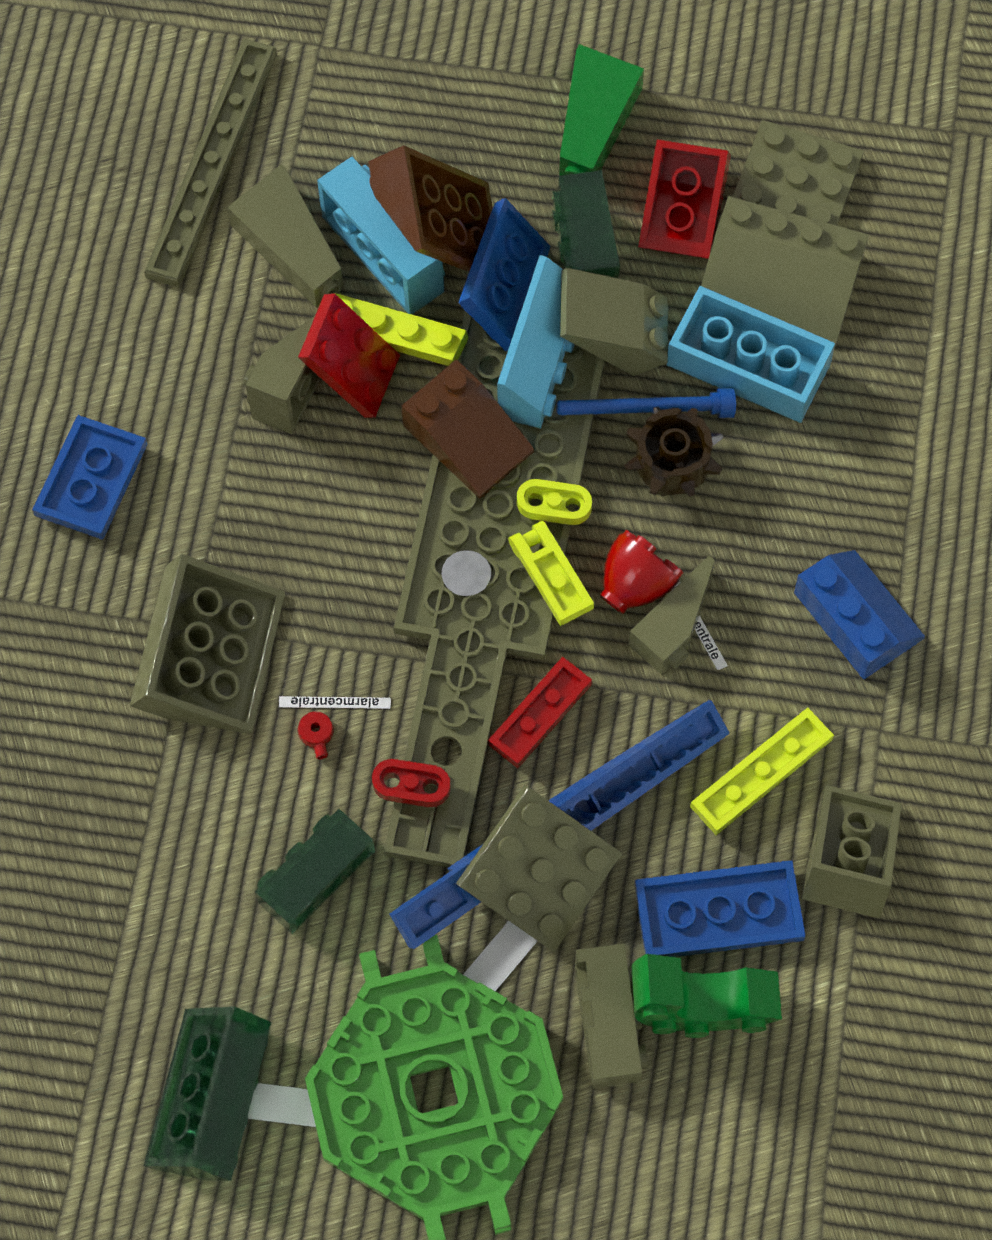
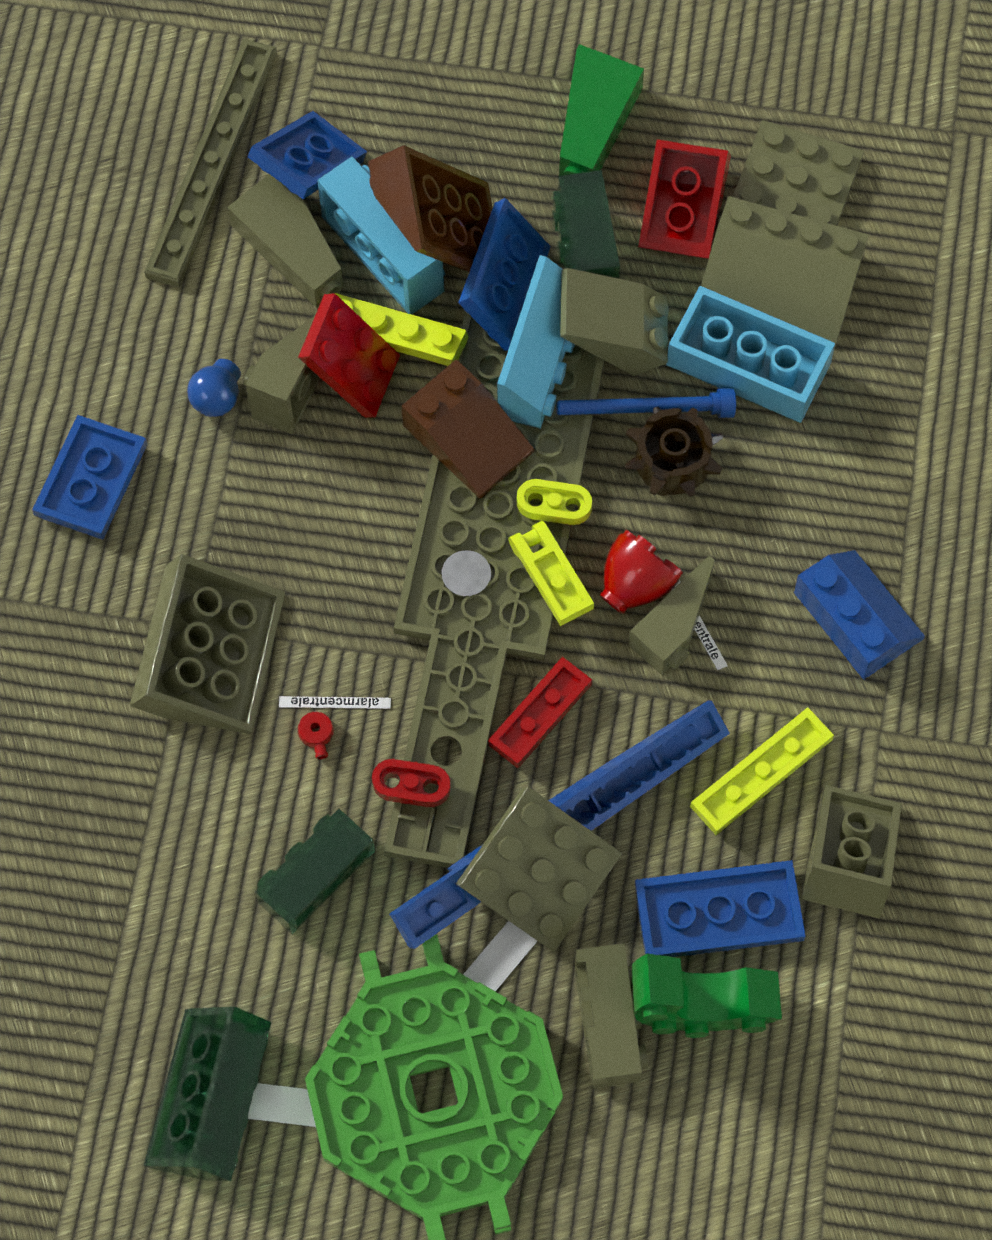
none -> blue piece [187,359,241,417]
none -> blue plate [248,111,367,199]

